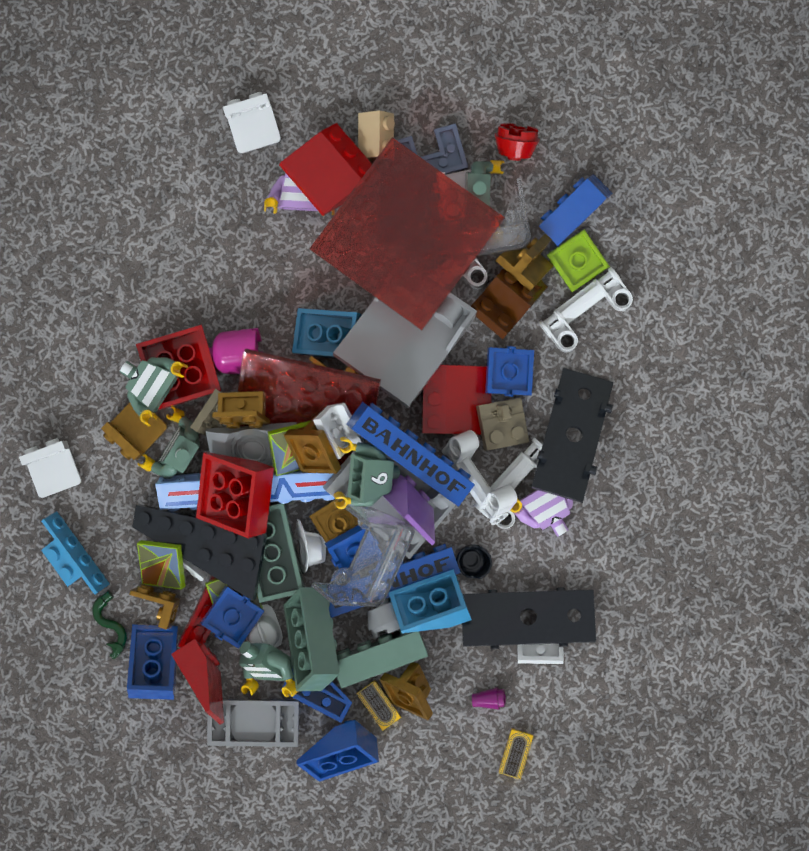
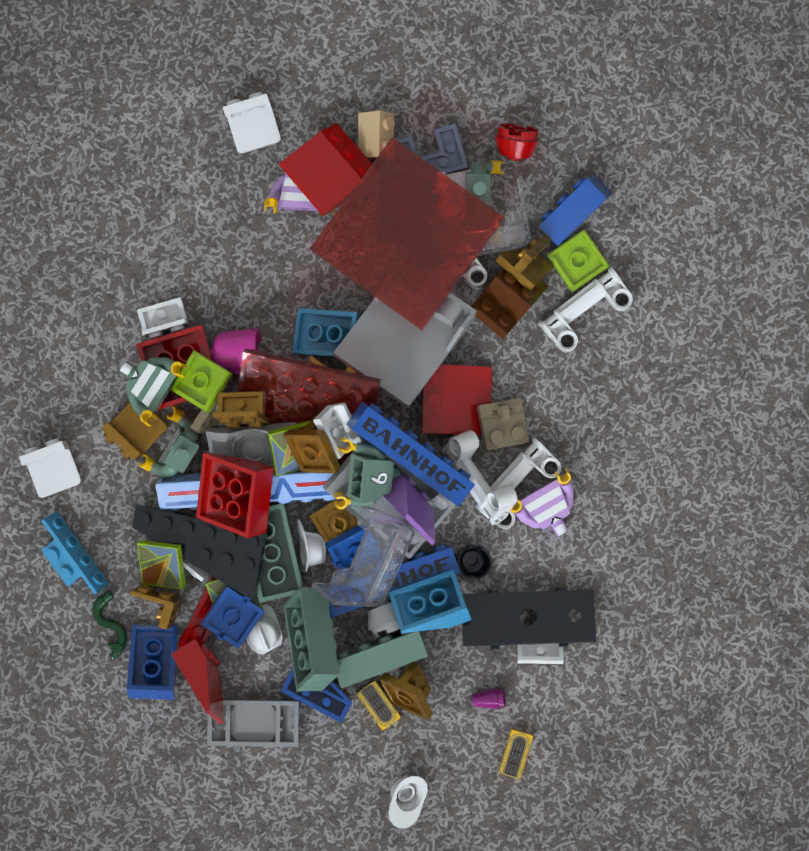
sand green torso [239,641,299,697] -> none
blue slope [296,720,379,782] -> none
blue plate [485,346,534,397] -> none
black piece [531,368,614,503] -> none
none -> white bracket [137,297,189,339]
none -> lime tile [170,350,233,413]
none -> white piece [388,776,428,828]

